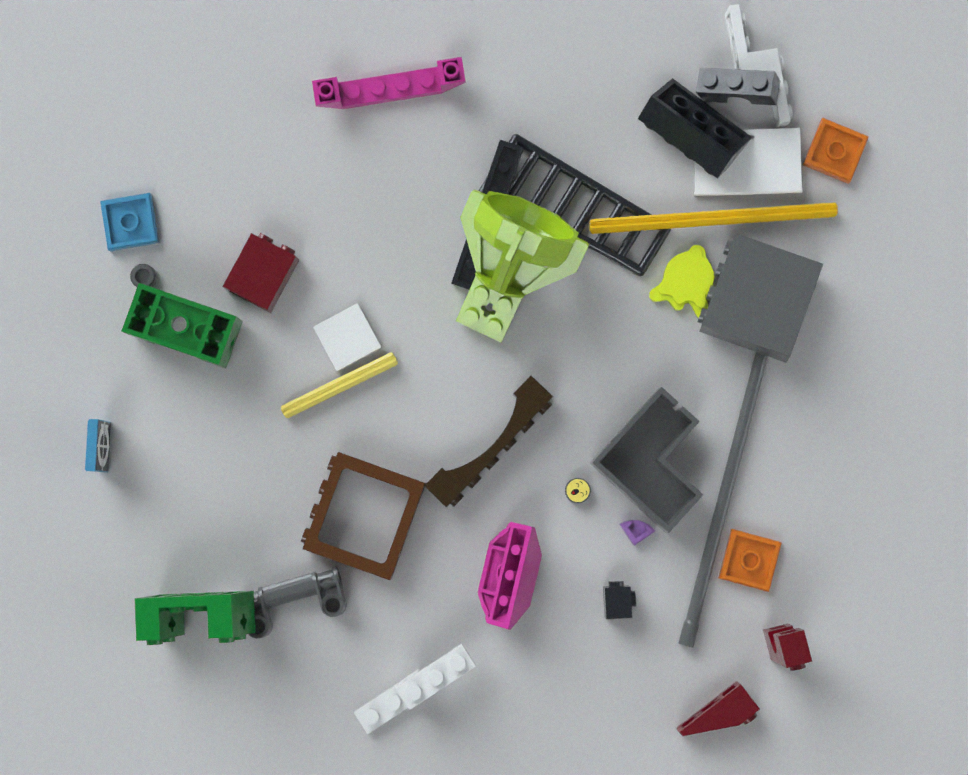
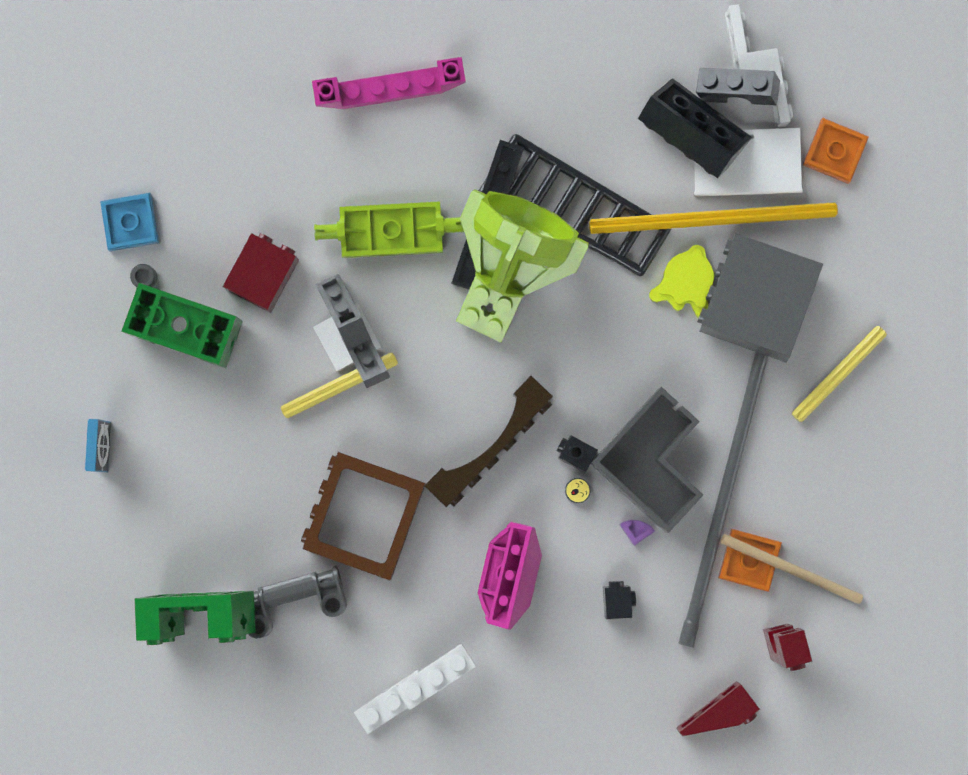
none -> lime plate [314,201,464,258]
none -> dark grey bracket [316,274,390,388]
none -> black brick [556,435,598,473]
none -> tan piece [721,534,863,604]
none -> light yellow axle [792,326,887,422]

